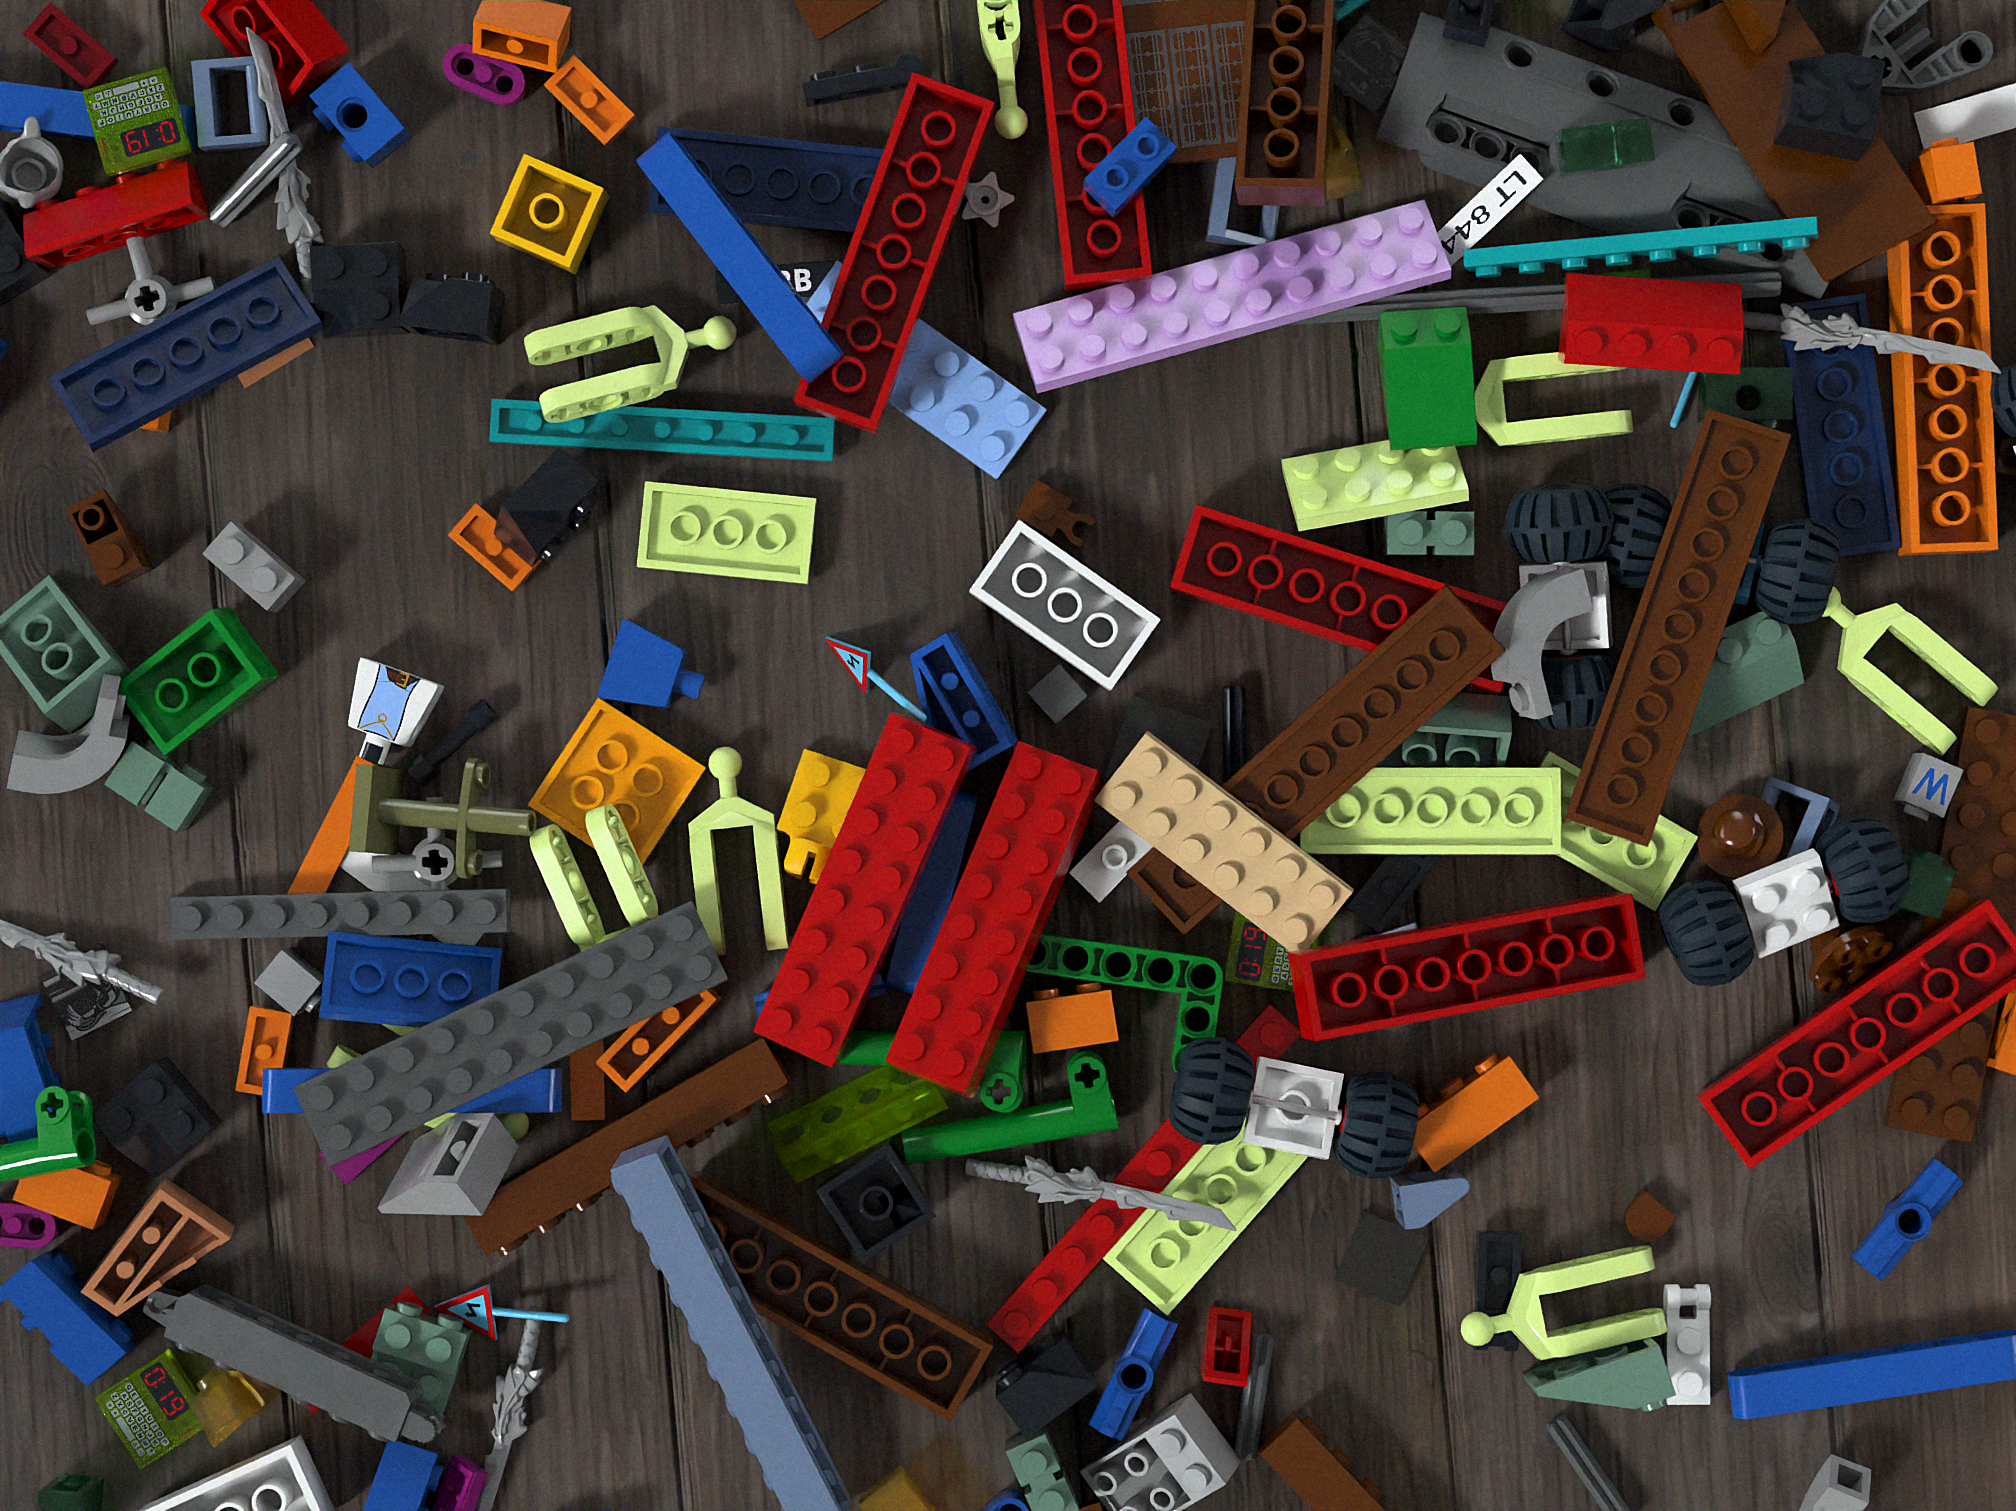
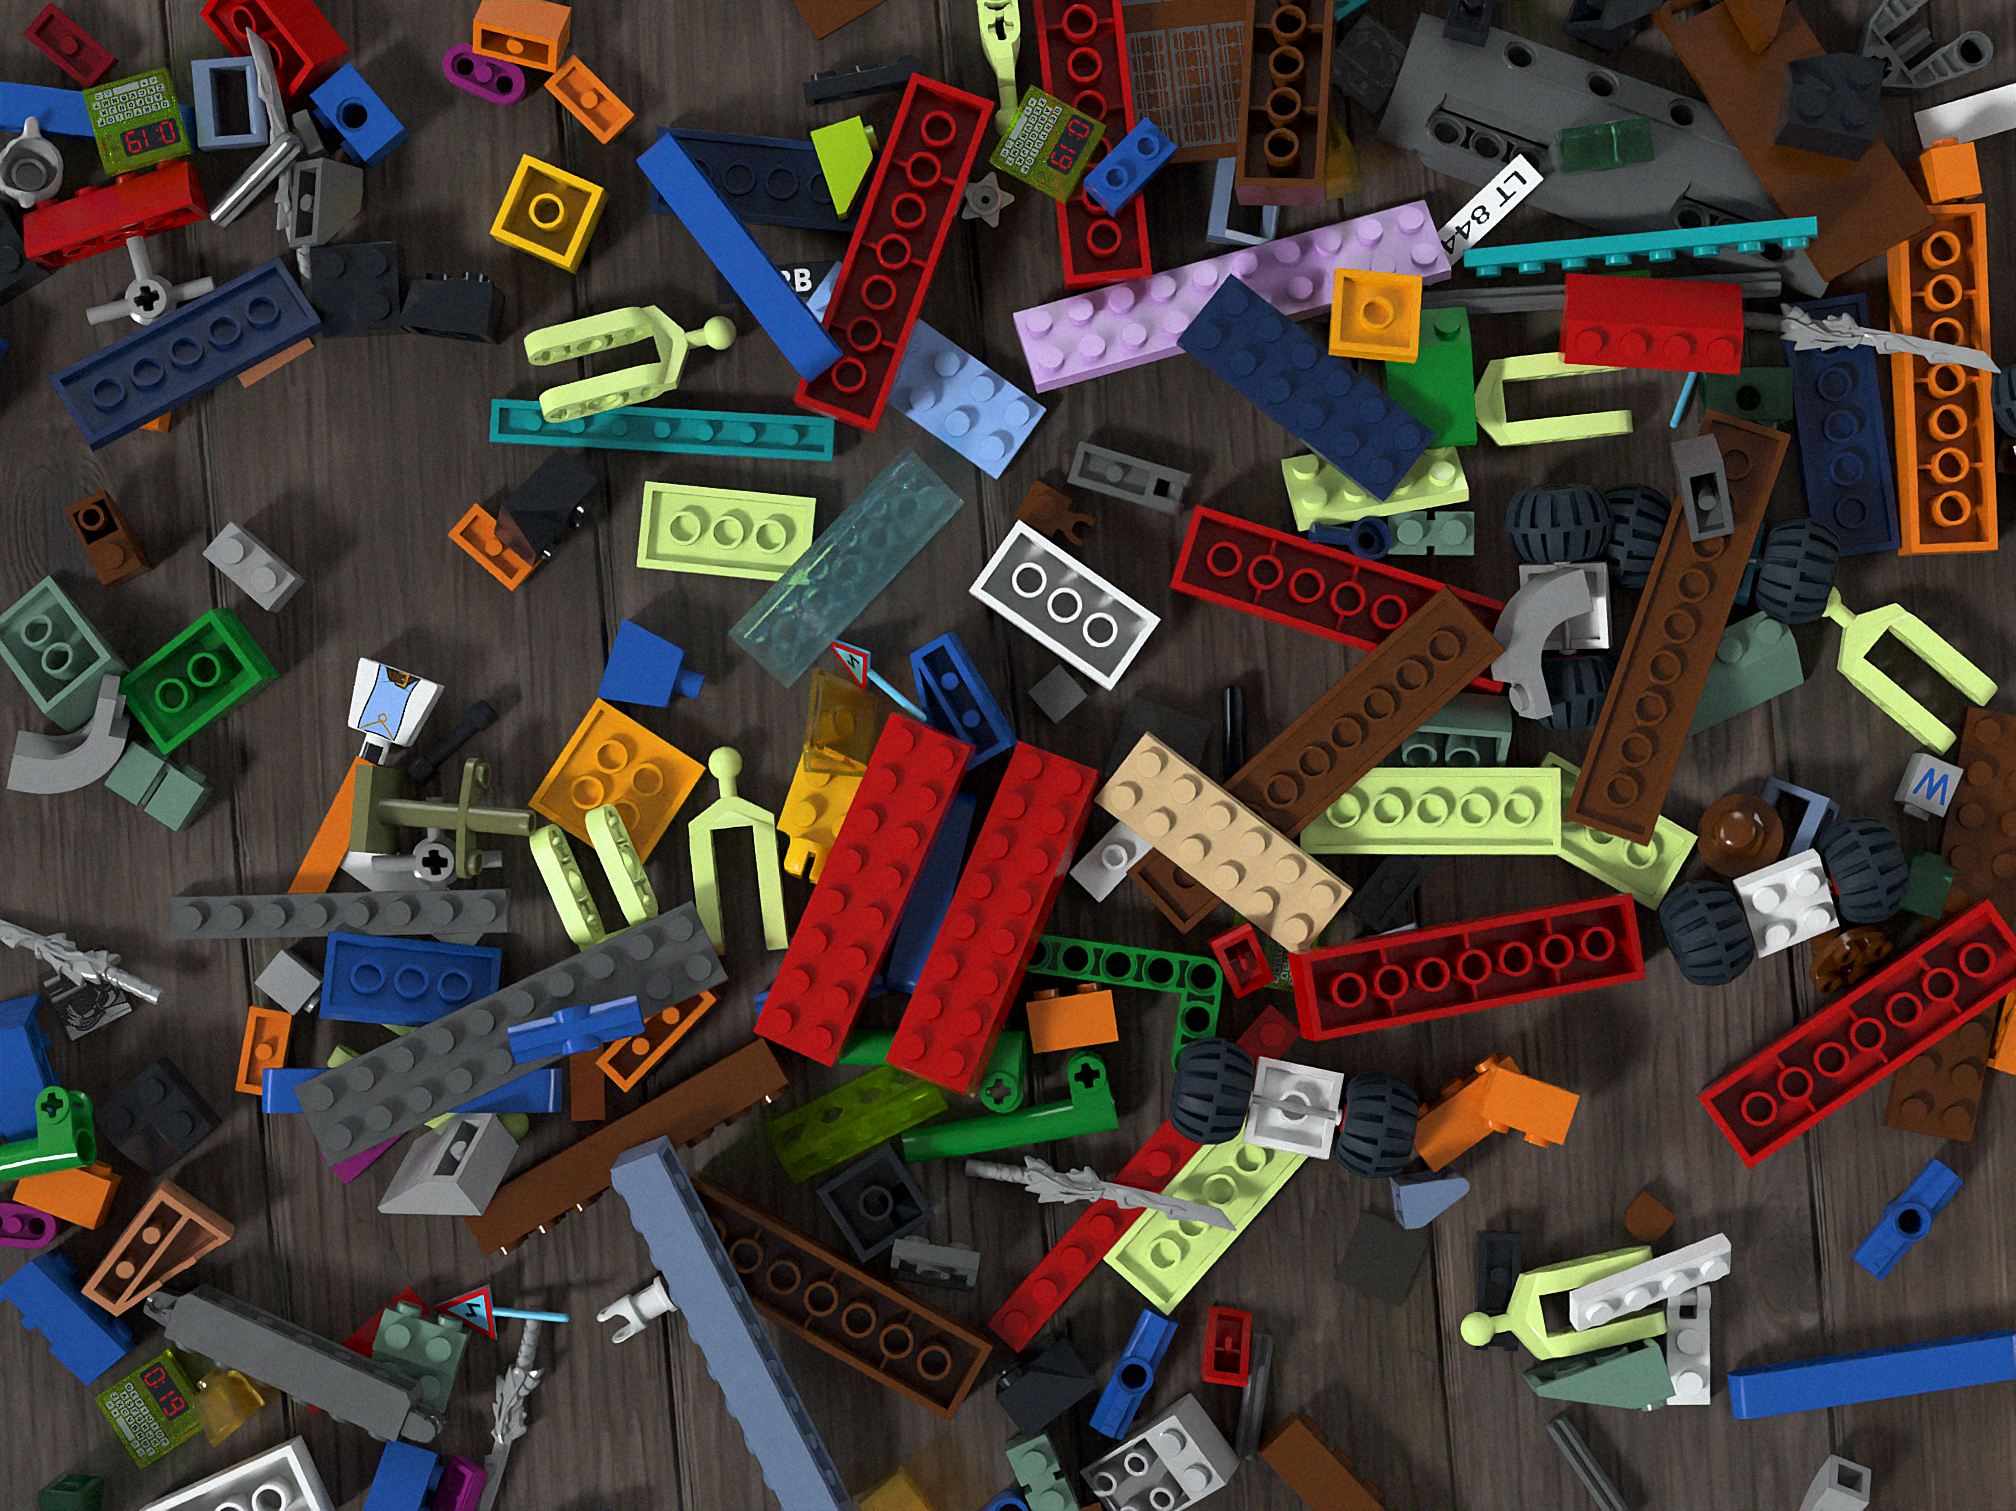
none -> dark grey slope [289,157,363,249]
none -> dark grey tile [292,109,332,159]
none -> blue piece [507,995,646,1065]
none -> white piece [597,1275,679,1343]
none -> clear light blue plate [728,445,964,689]
none -> clear yellow slope [803,667,880,777]
none -> lime slope [810,116,880,221]
none -> dark grey plate [889,1236,981,1293]
none -> tile [989,85,1108,205]
none -> dark grey plate [1067,441,1194,517]
none -> dark blue plate [1176,273,1437,504]
none -> red slope [1207,920,1275,999]
none -> dark blue bar [1308,517,1392,561]
none -> light orange plate [1328,267,1423,363]
none -> orange brick [1475,1063,1580,1148]
none -> white plate [1570,1233,1731,1332]
none -> dark grey slope [1670,433,1735,542]

